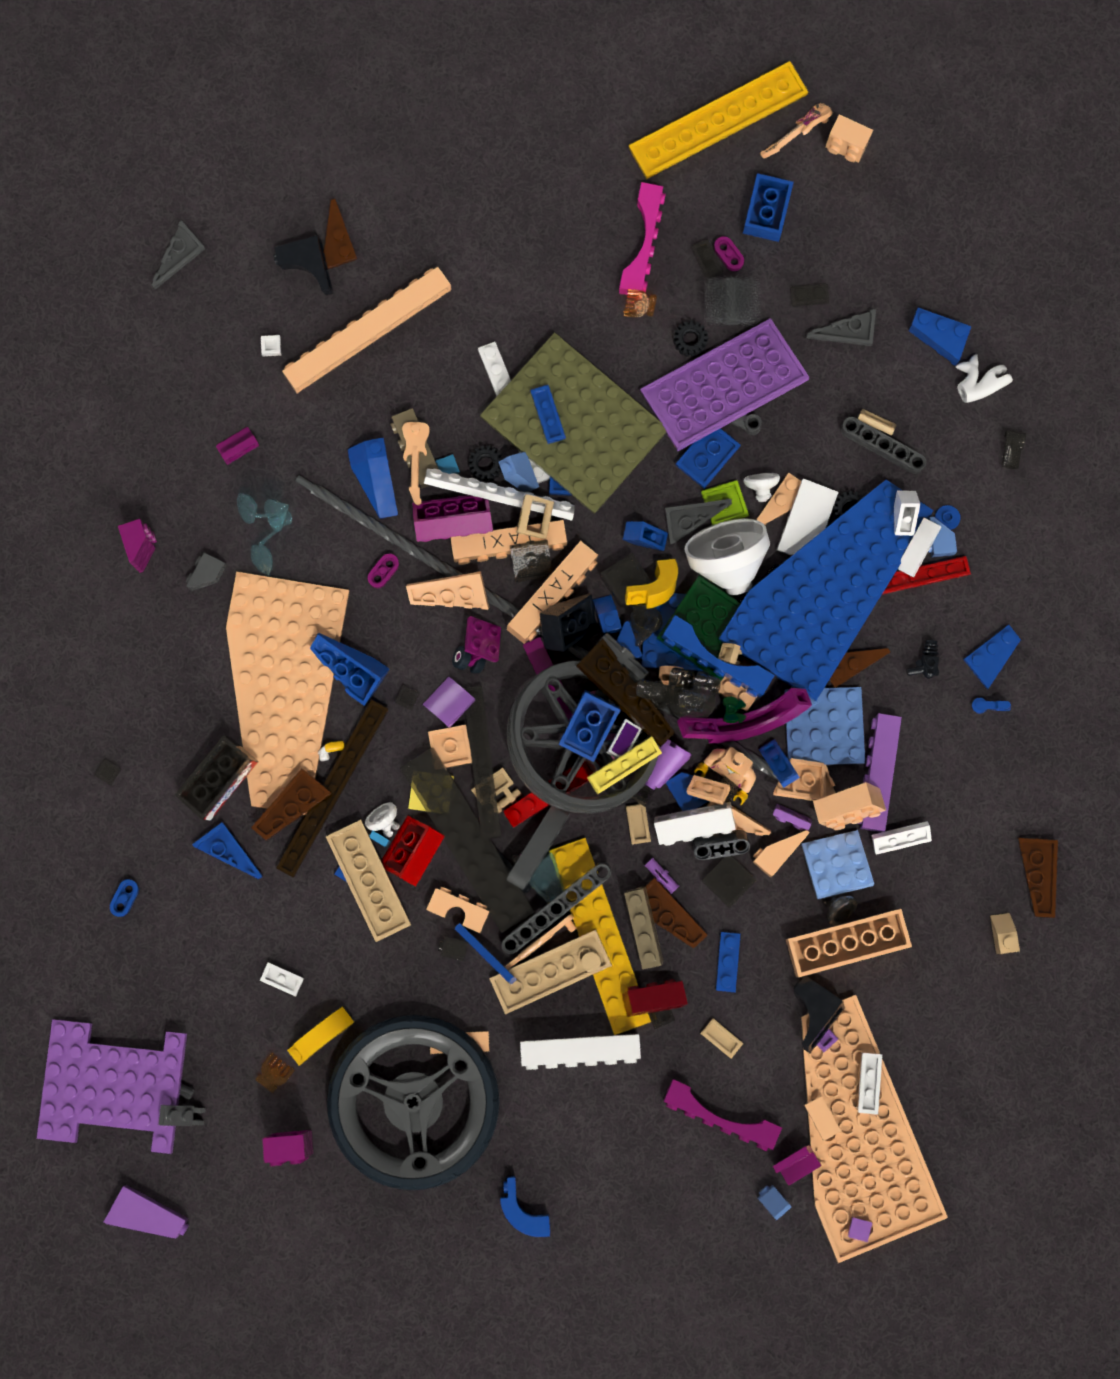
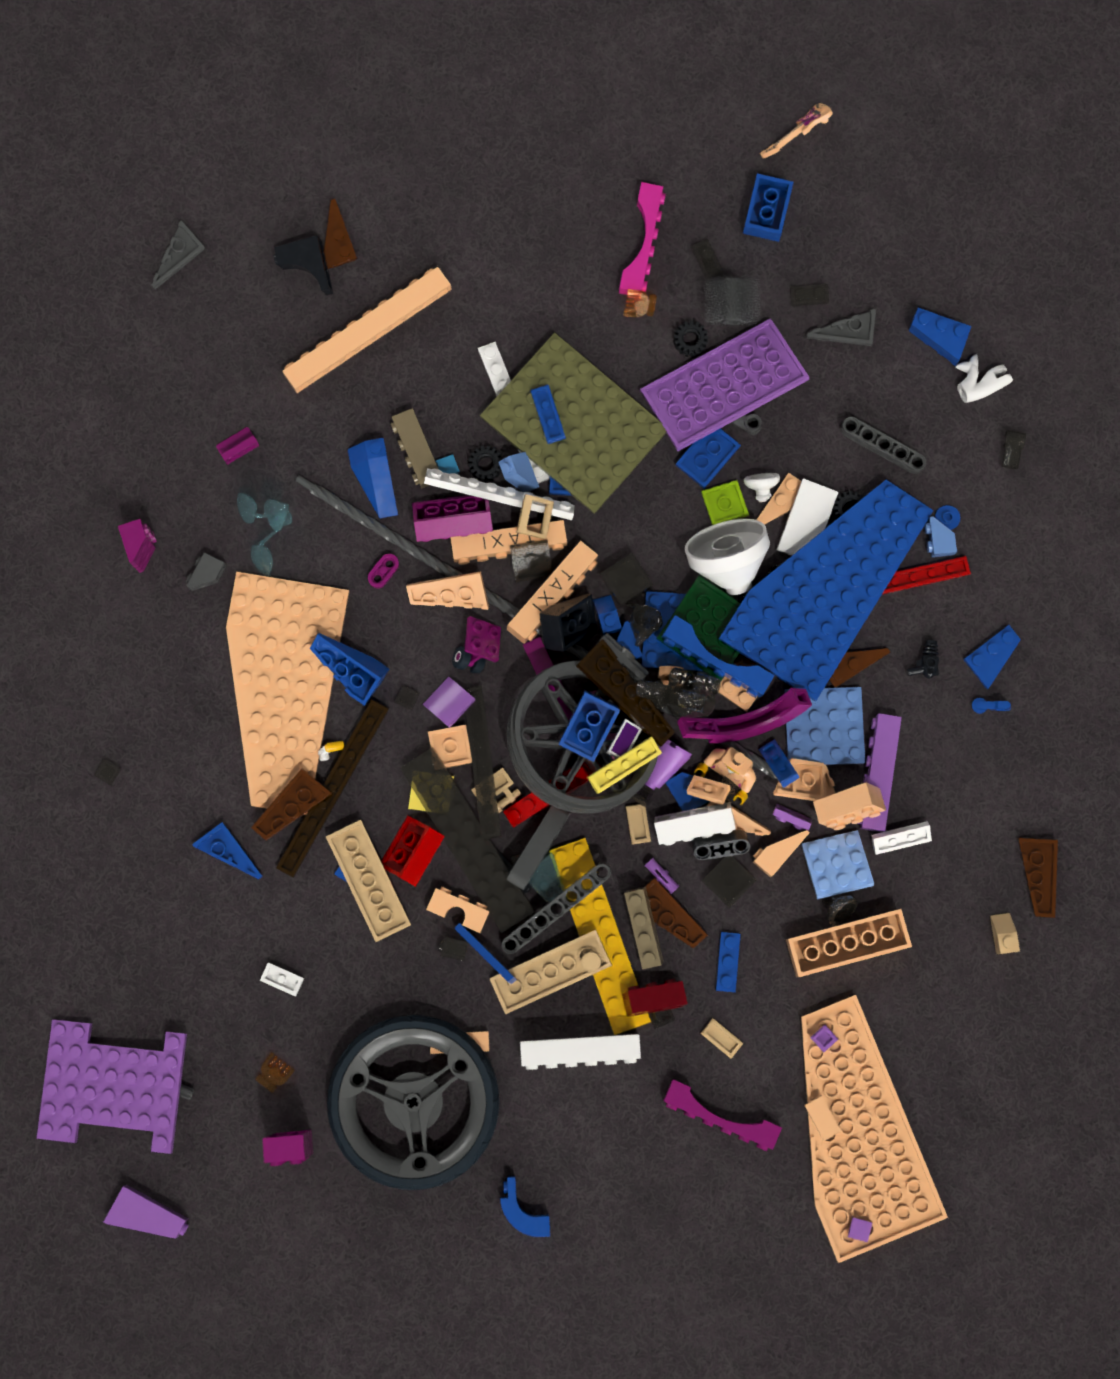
blue plate [110,879,139,917] -> none
dark grey hinge [158,1105,206,1126] -> none
clear smoke brick [175,735,259,821] -> none
white plate [261,335,281,356] -> none
yellow arch [287,1007,354,1066] -> none
white hair [365,802,400,838] -> none
dark azure tile [369,831,390,848] -> none
light nougat piece [402,422,430,506] -> none
light nougat piece [505,914,577,970] -> none
blue slope [623,522,668,551] -> none
yellow arch [625,559,678,609] -> none
yellow plate [629,61,808,179] -> none
dark grey wing [665,499,732,545] -> none
magenta plate [714,236,744,271] -> none
tan tile [718,643,742,665] -> none
dark green piece [723,697,746,723] -> none
medium blue slope [758,1185,791,1220] -> none
magenta panel [773,1145,821,1185] -> none
black arch [794,976,845,1053] -> none
light nougat brick [826,114,873,163] -> none
white plate [857,1053,882,1114] -> none
tan tile [858,409,896,436] -> none
white slope [894,491,920,535] -> none
white tile [898,518,942,577] -> none

